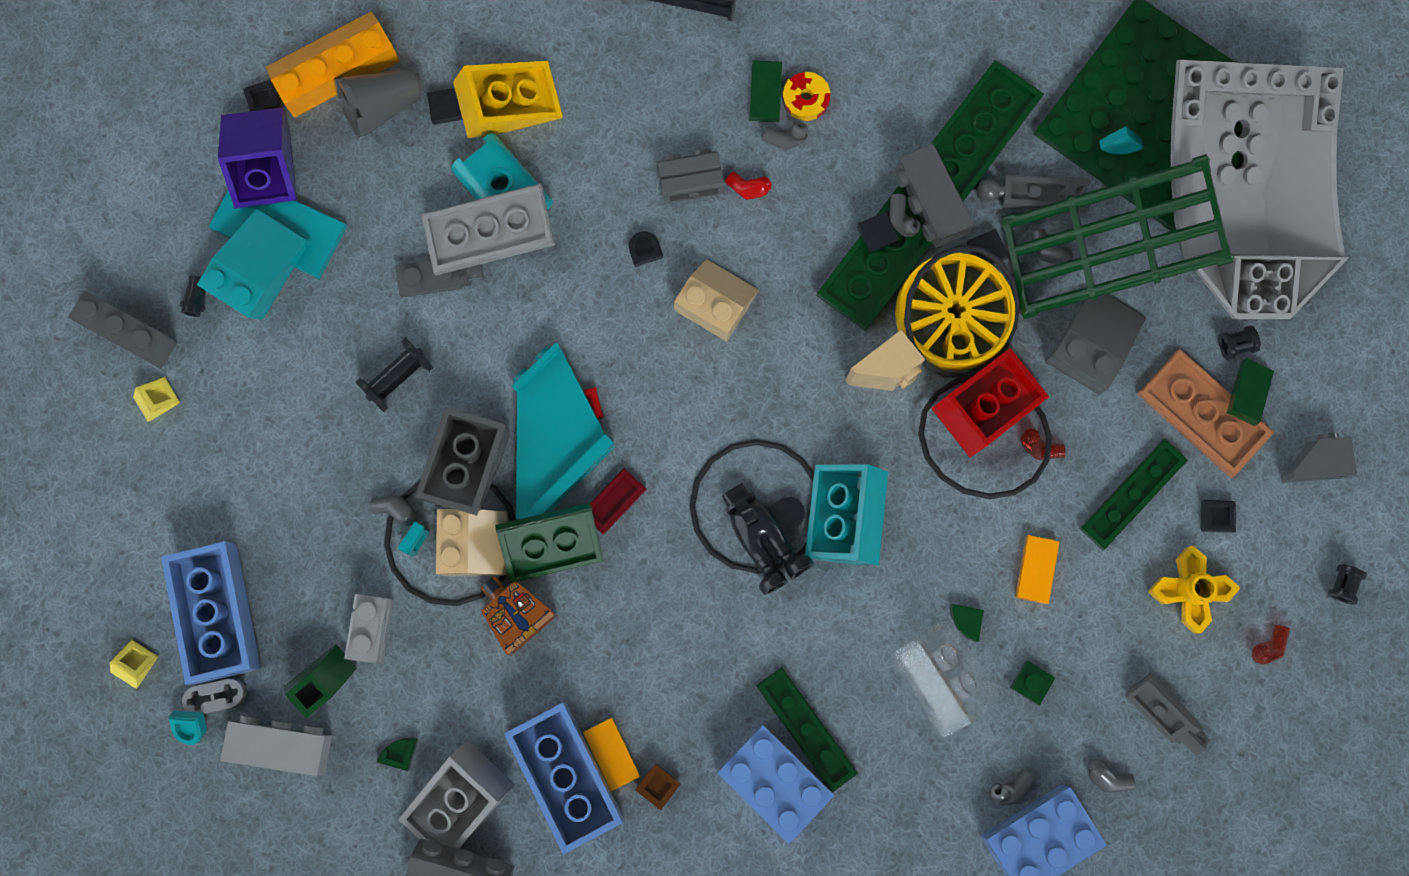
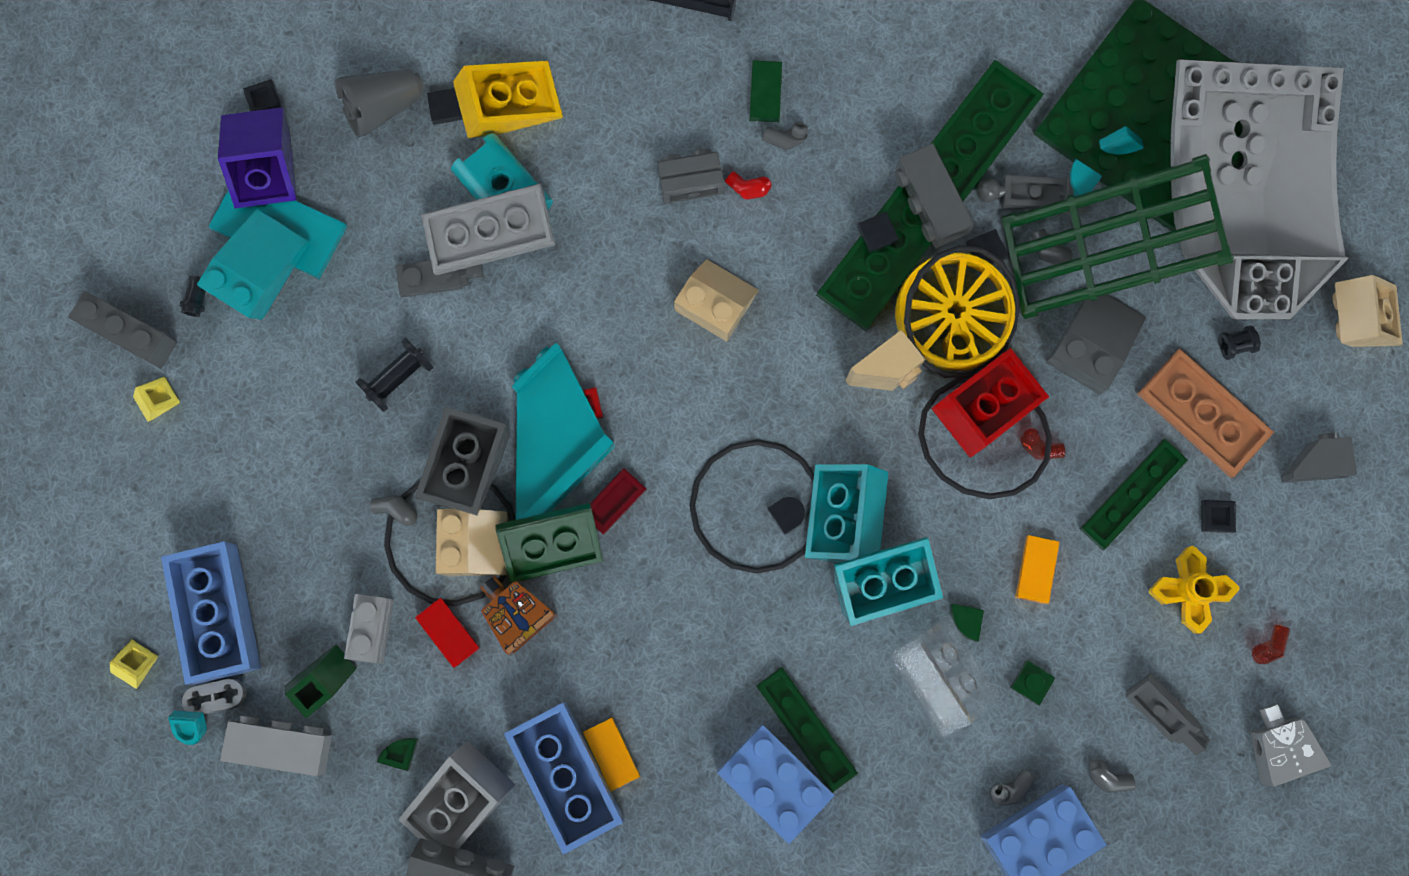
light orange slope [266,11,400,118] -> none
teal tile [397,522,430,557] -> none
black tile [629,231,664,267] -> none
reddish brown plate [635,763,681,811] -> none
black piece [722,483,814,595] -> none
yellow piece [782,72,831,121] -> none
dark grey arm [889,194,920,237] -> none
dark green tile [1227,358,1274,426] -> none
black bush [1328,564,1367,605] -> none
none -> red tile [415,597,480,668]
none -> teal slope [834,537,943,626]
none -> teal tile [1069,159,1102,196]
none -> light grey torso [1250,704,1331,787]
none -> tan slope [1333,275,1403,347]

